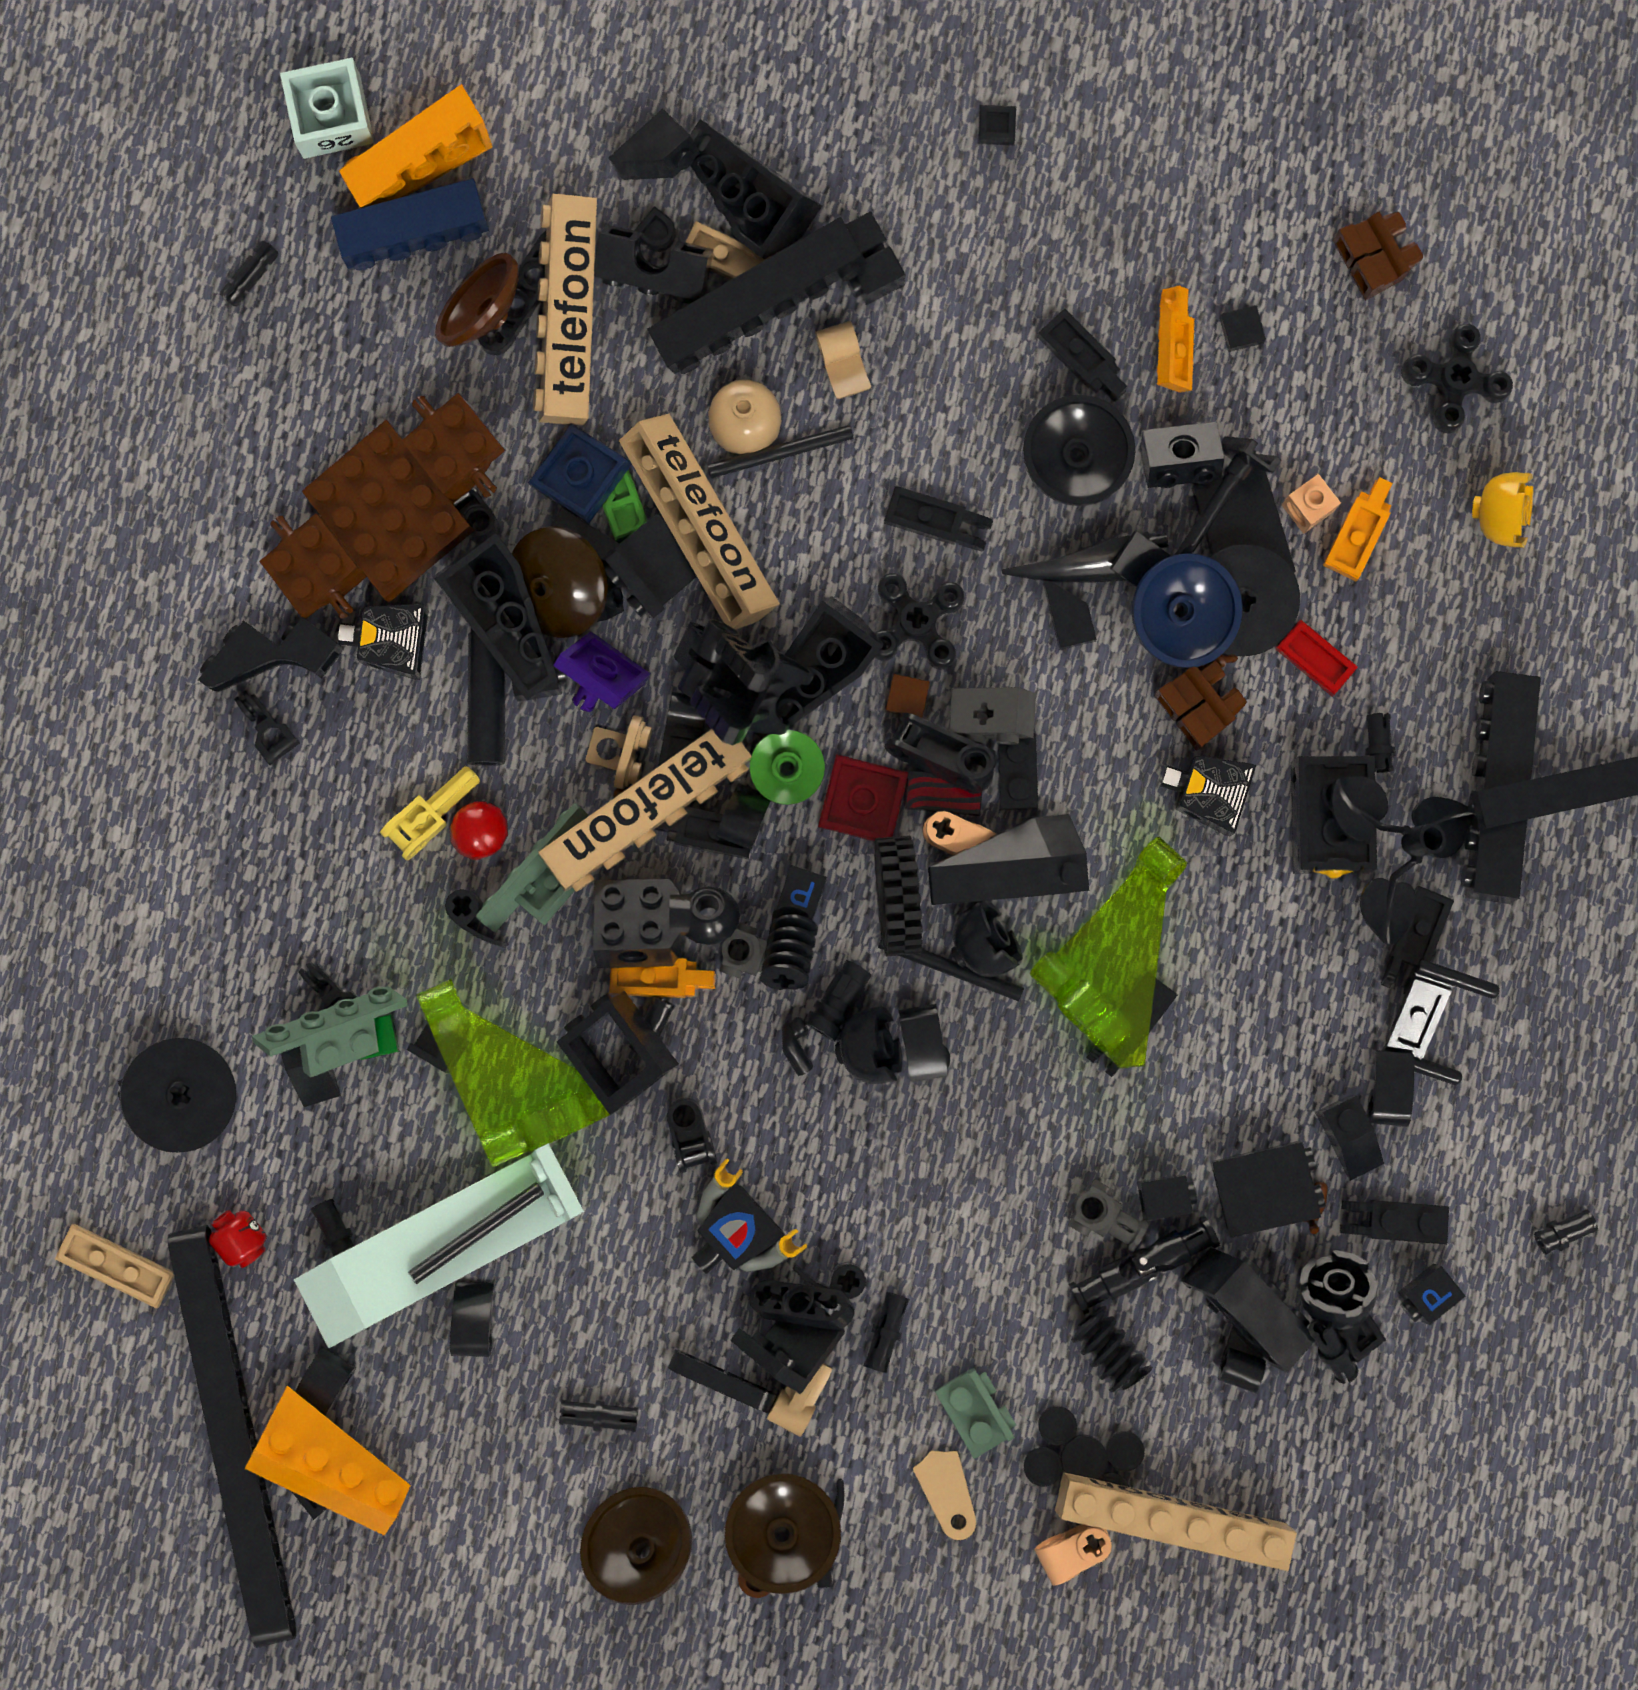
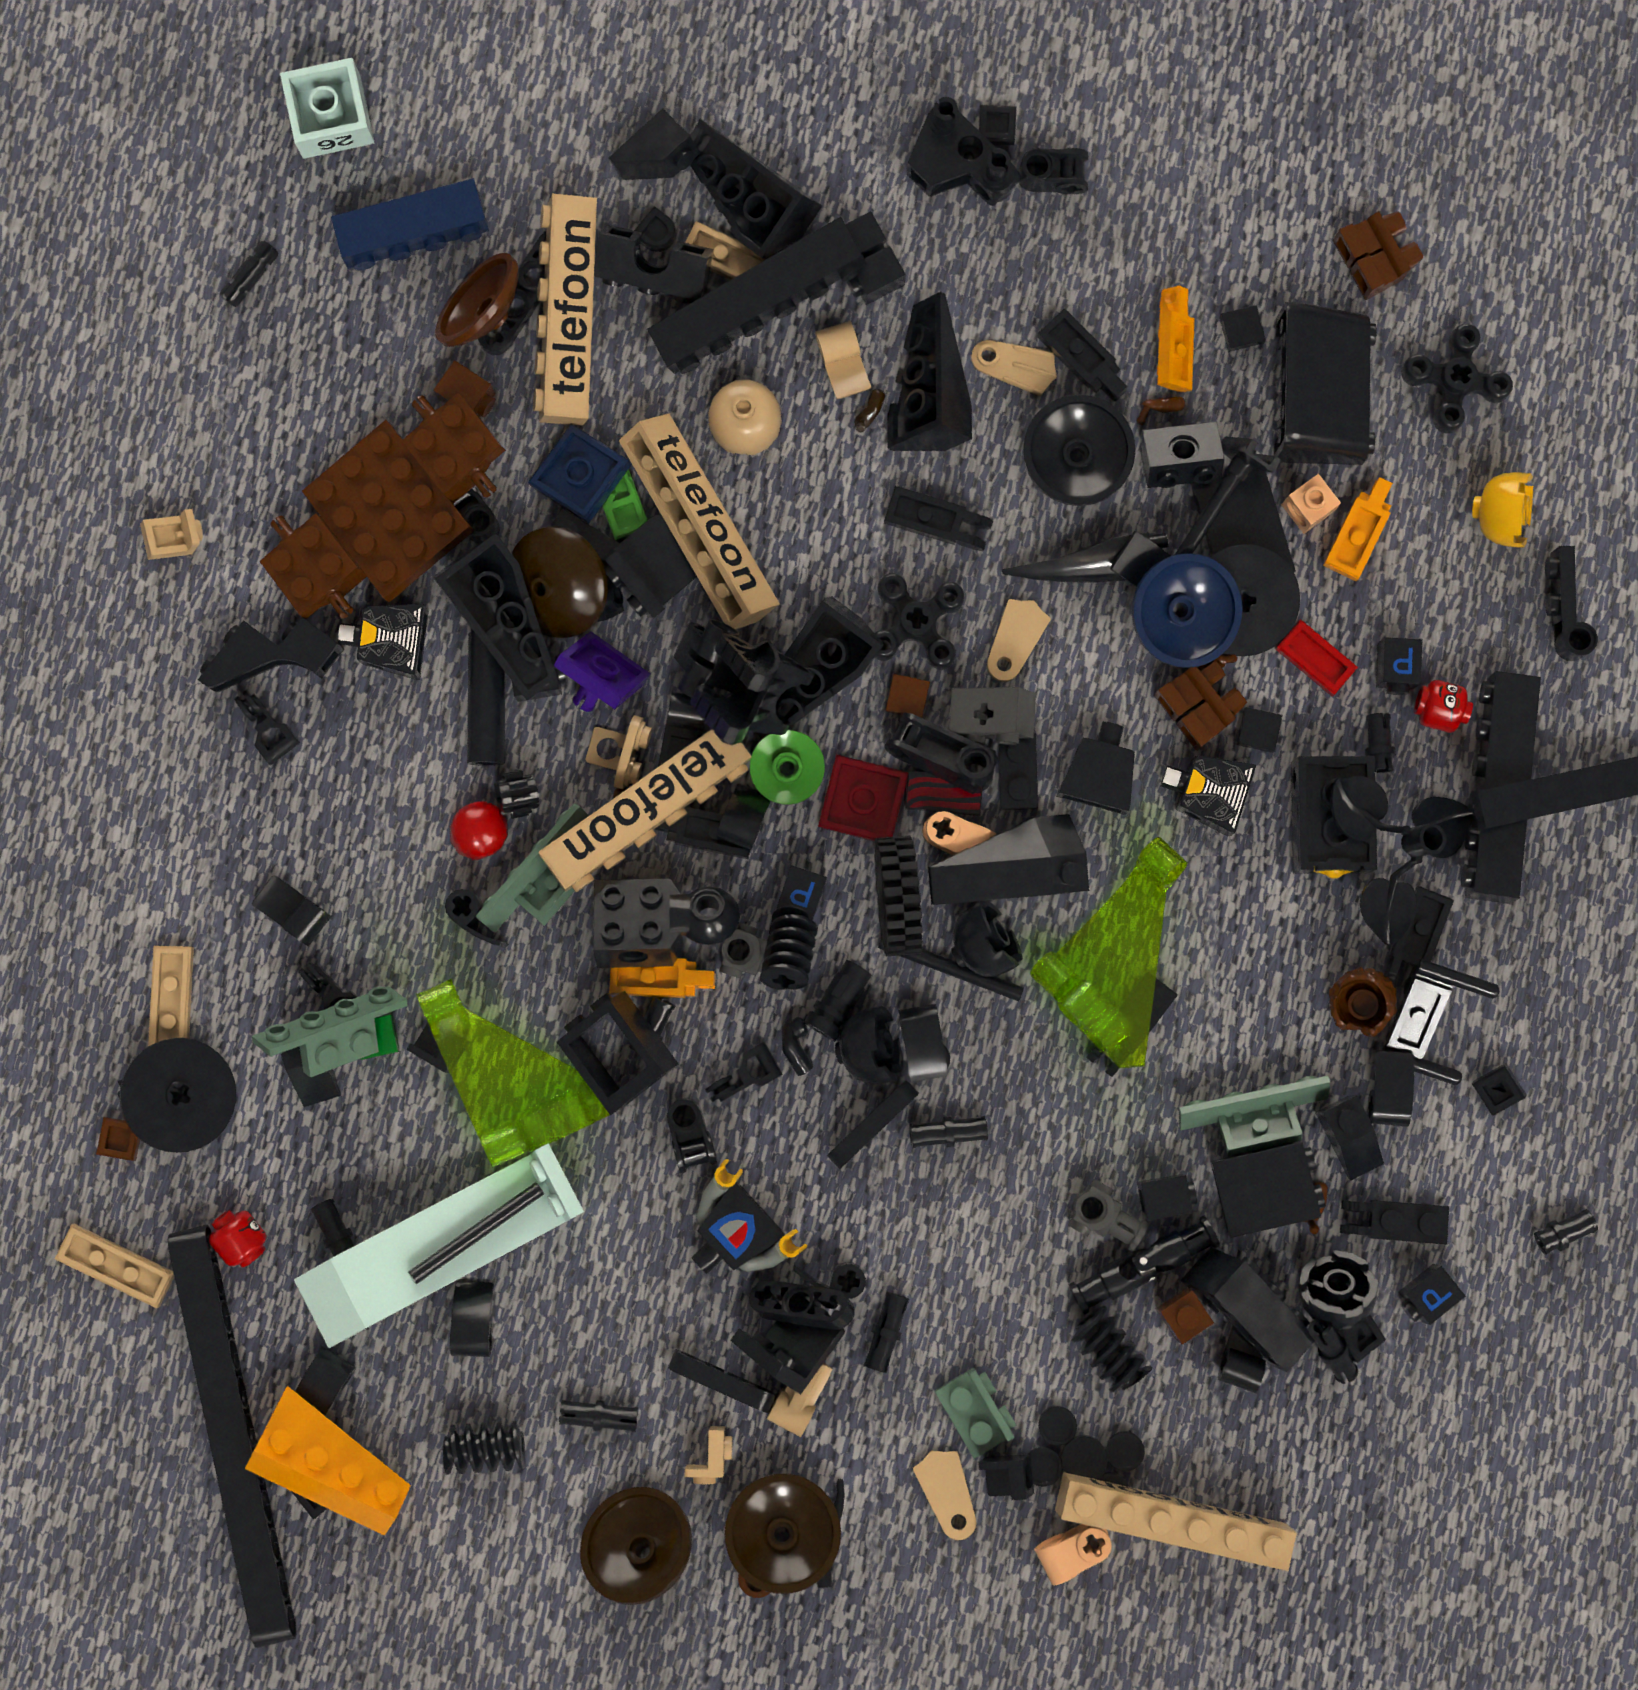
light orange wedge [338,84,493,208] -> none
light yellow connector [380,766,480,860] -> none
black bar [707,425,853,479] -> none
black tile [1043,580,1097,650] -> none
none -> reddish brown tile [96,1117,140,1161]
none -> tan bracket [140,509,203,560]
none -> tan tile [148,946,194,1046]
none -> black panel [252,875,332,947]
none -> reddish brown brick [433,360,496,418]
none -> black piece [443,1420,525,1475]
none -> black gear [494,770,540,819]
none -> tan bracket [685,1426,733,1484]
none -> black piece [705,1042,783,1102]
none -> black beam [826,1079,919,1169]
none -> dark brown piece [854,389,885,433]
none -> black wedge [887,291,972,451]
none -> black piece [907,97,1021,206]
none -> black pin [909,1116,988,1148]
none -> tan piece [971,340,1057,396]
none -> black panel [978,1454,1034,1500]
none -> tan piece [987,599,1051,682]
none -> black piece [1018,148,1088,194]
none -> black torso [1056,722,1135,815]
none -> reddish brown piece [1136,396,1186,426]
none -> reddish brown brick [1156,1288,1214,1345]
none -> sand green bracket [1179,1076,1330,1156]
none -> black tile [1237,707,1283,753]
none -> black windscreen [1274,302,1377,465]
none -> reddish brown hair [1329,967,1397,1037]
none -> black brick [1376,637,1422,695]
none -> red head [1414,680,1473,733]
none -> black tile [1472,1063,1527,1116]
none -> black plate [1545,546,1598,661]

